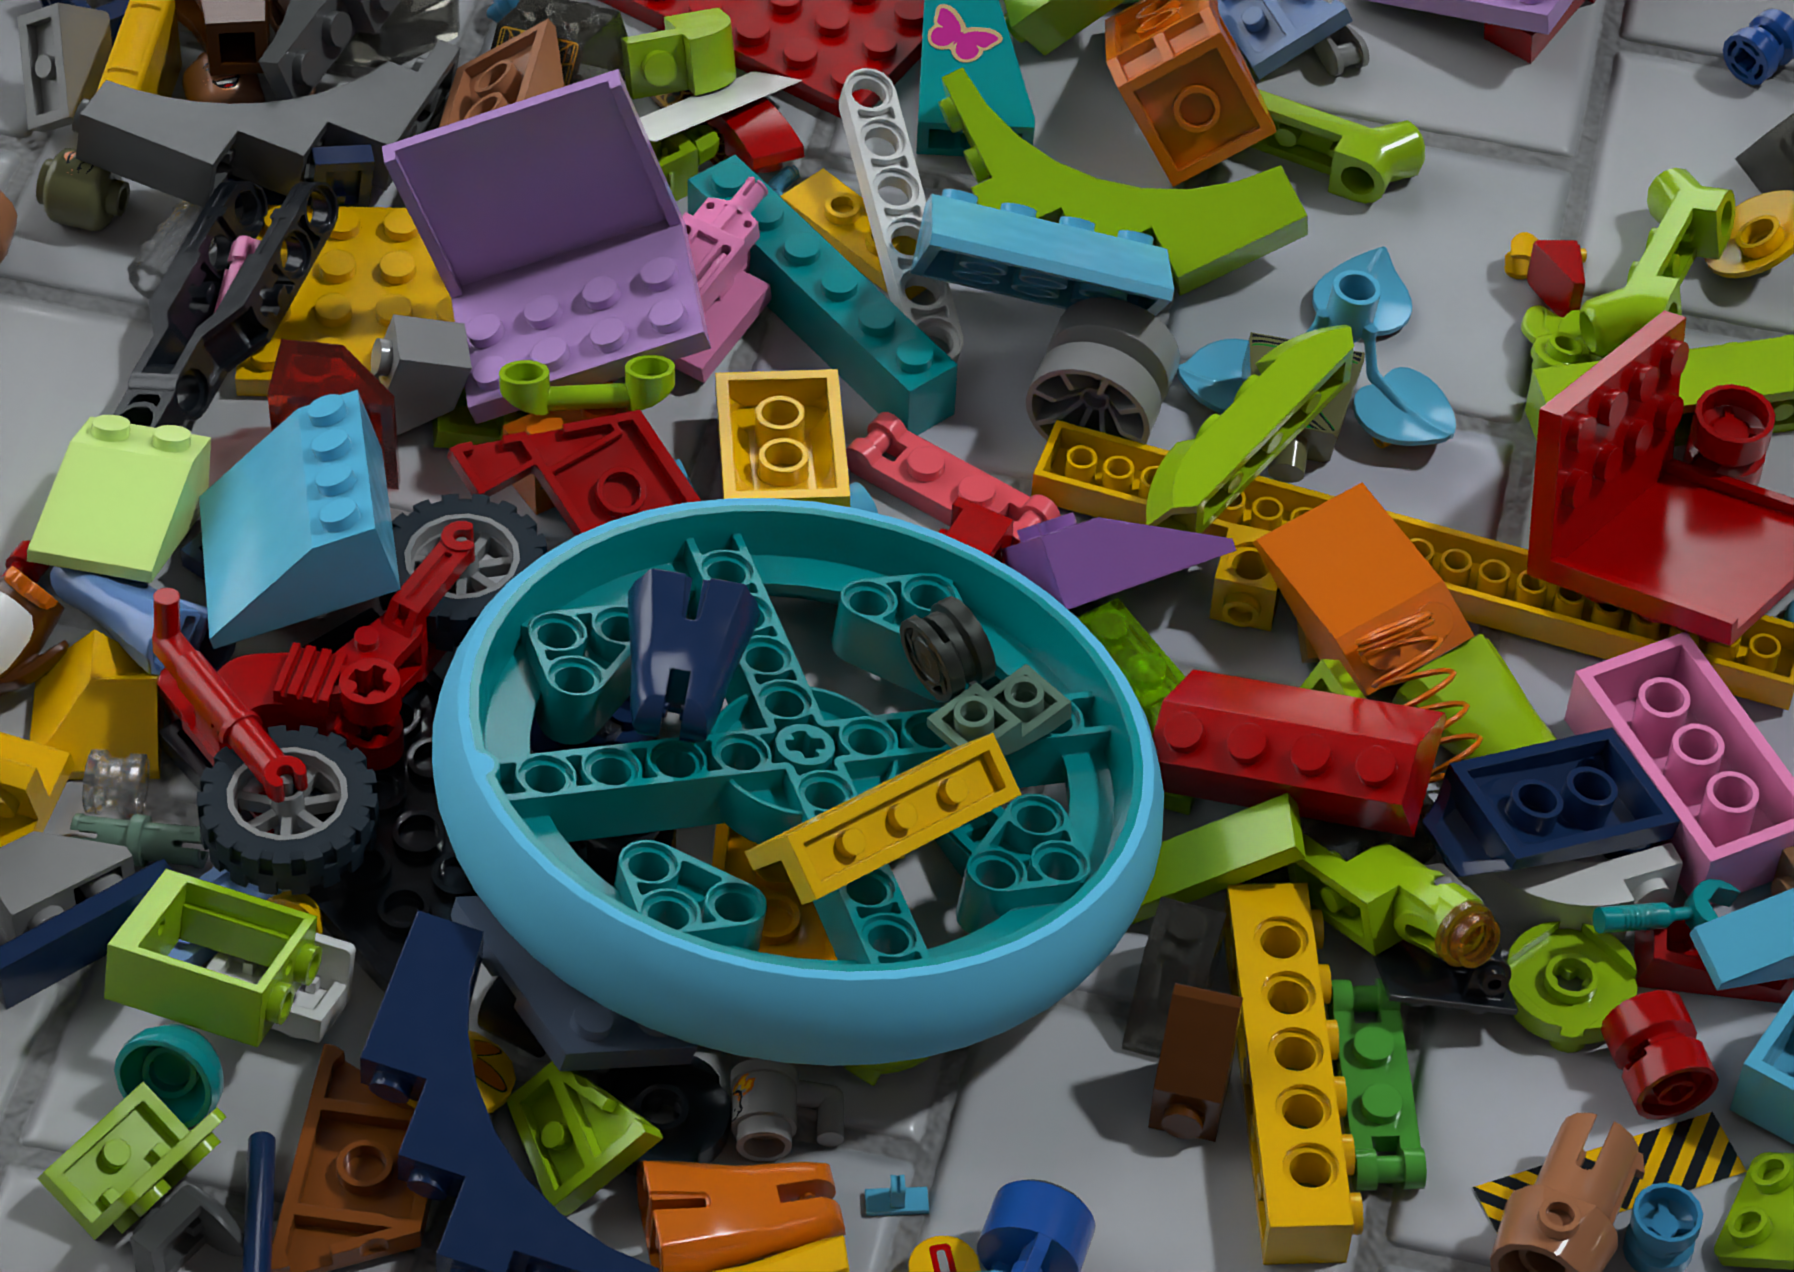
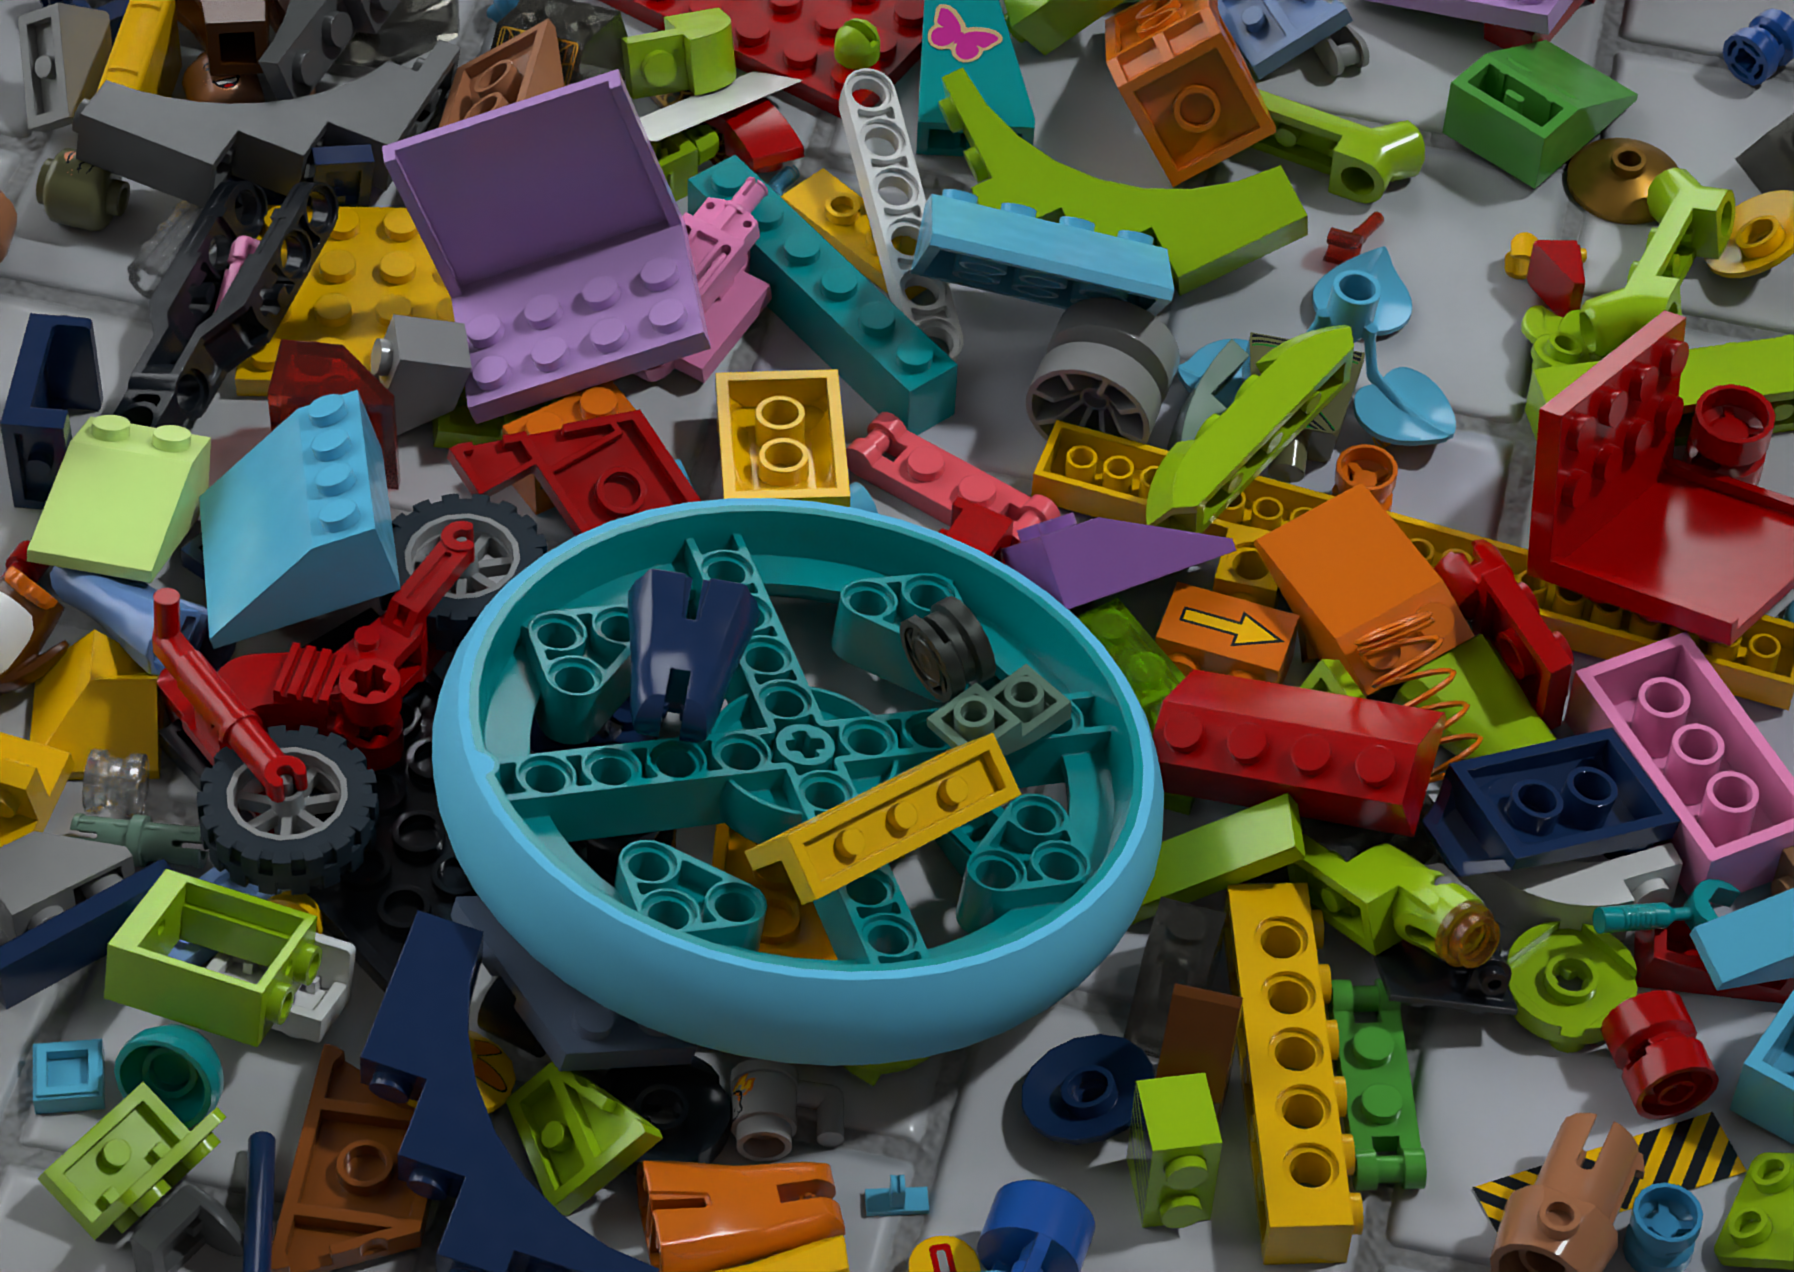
lime bar [499,355,675,415] -> none
none -> dark blue panel [0,313,103,510]
none -> medium azure tile [33,1039,105,1114]
none -> lime hinge [834,18,880,70]
none -> dark blue dish [1022,1034,1155,1145]
none -> lime brick [1126,1072,1223,1228]
none -> orange brick [1151,581,1300,686]
none -> sand green slope [1167,339,1250,451]
none -> clear red hand [1323,212,1384,265]
none -> orange wheel [1331,444,1398,512]
none -> red plate [1433,539,1574,730]
none -> bright green slope [1442,40,1638,189]
none -> pearl gold dish [1566,138,1678,225]

